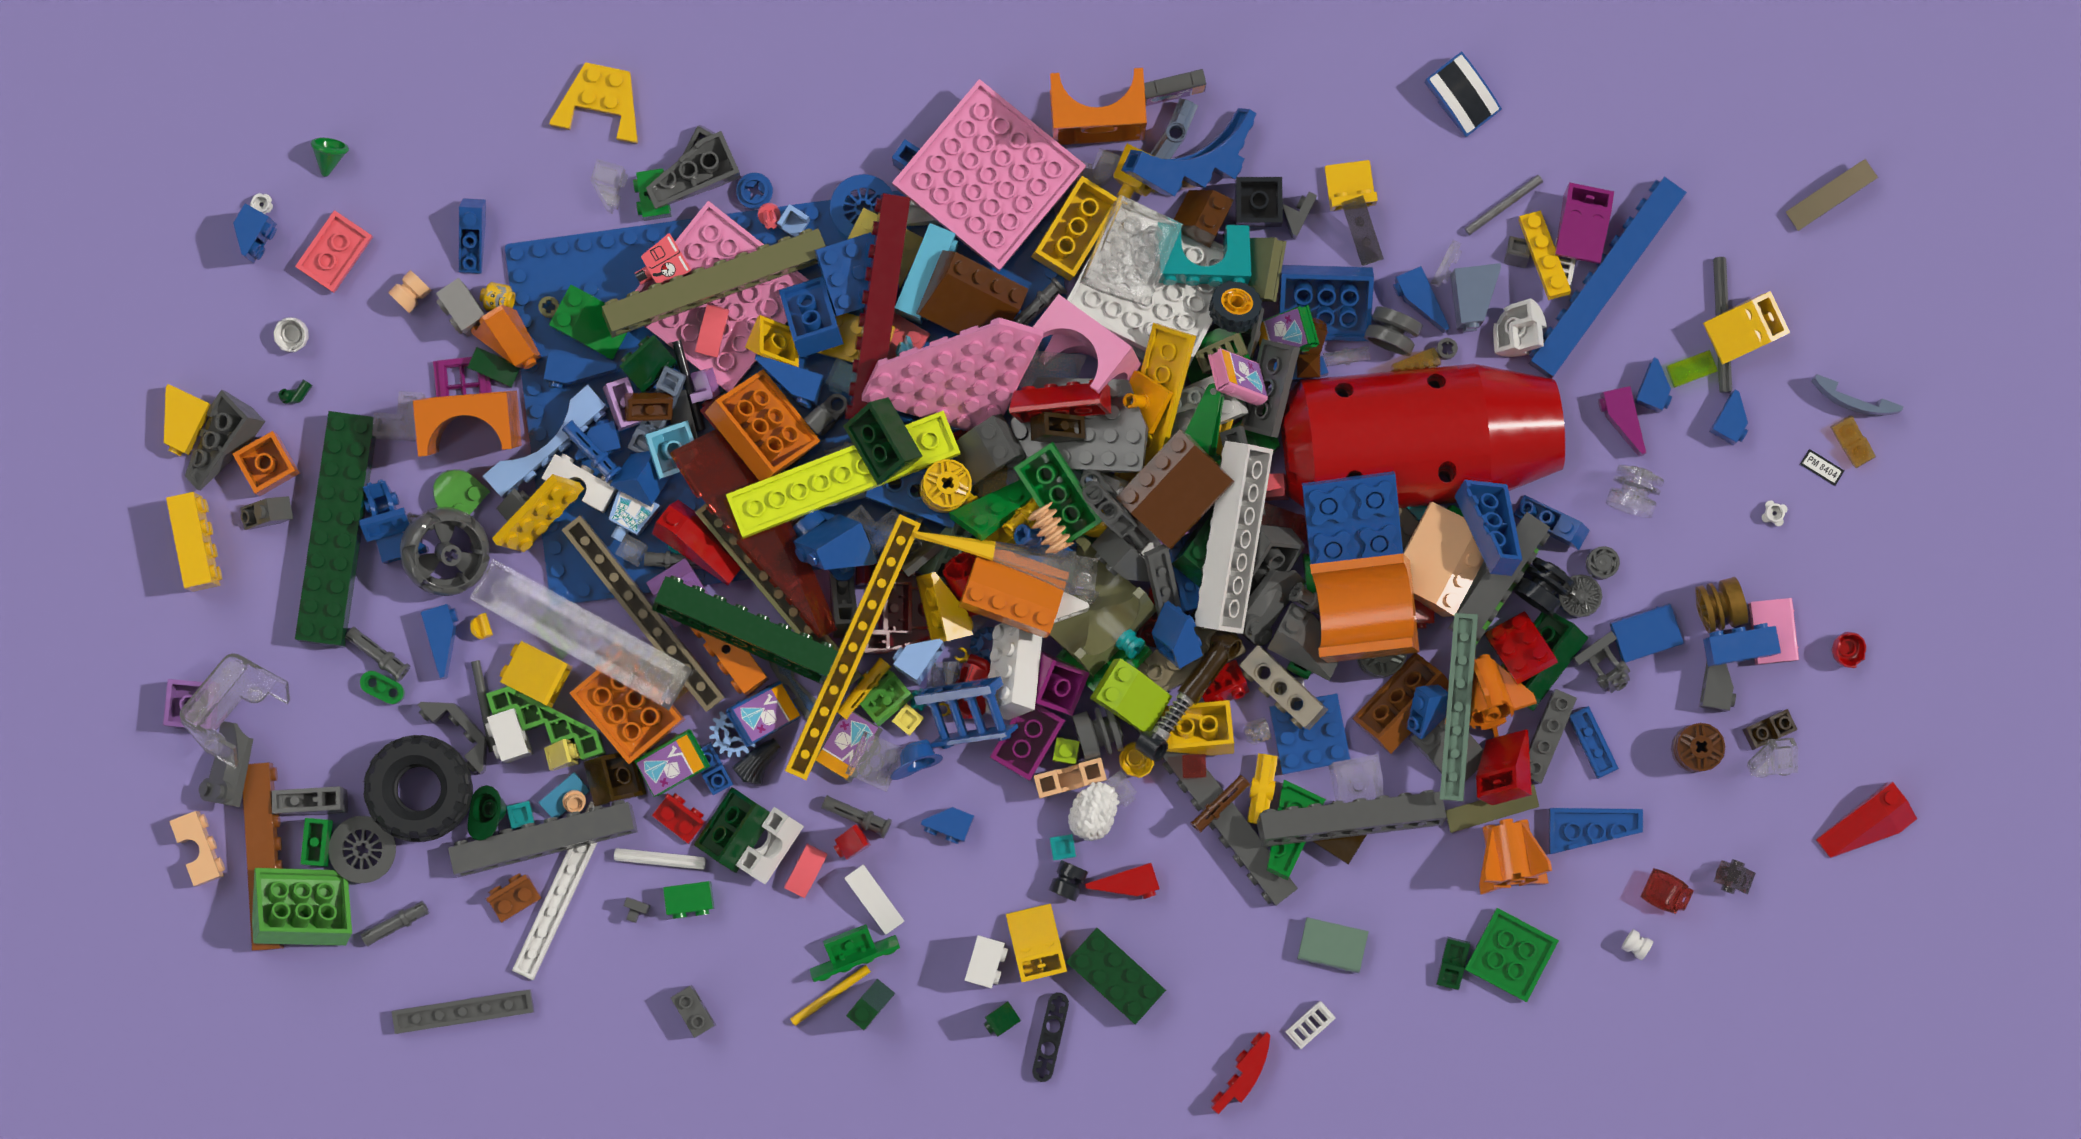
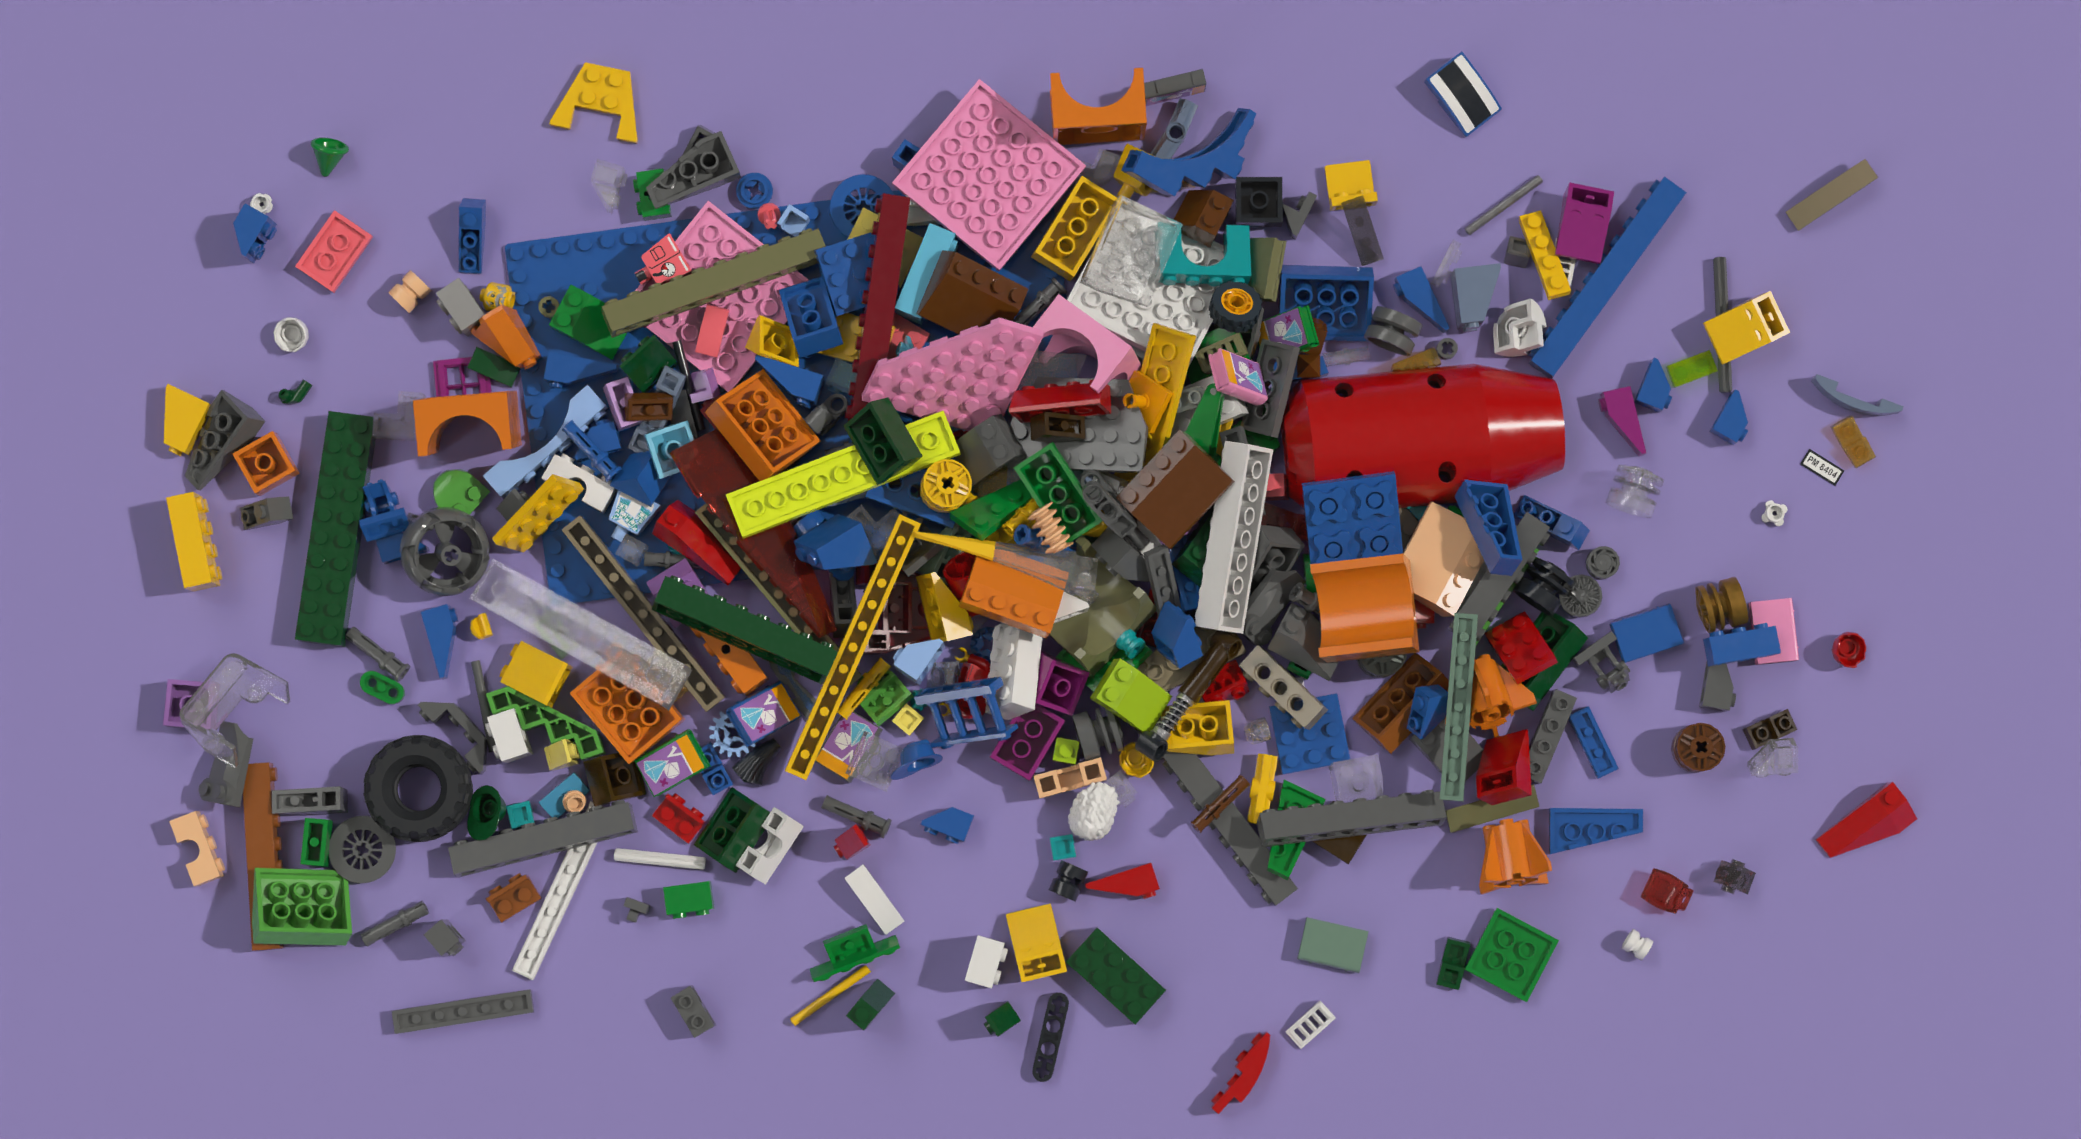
coral slope [784,844,827,898] -> none
clear red plate [1182,754,1206,778] -> none
none -> dark grey brick [424,919,466,956]

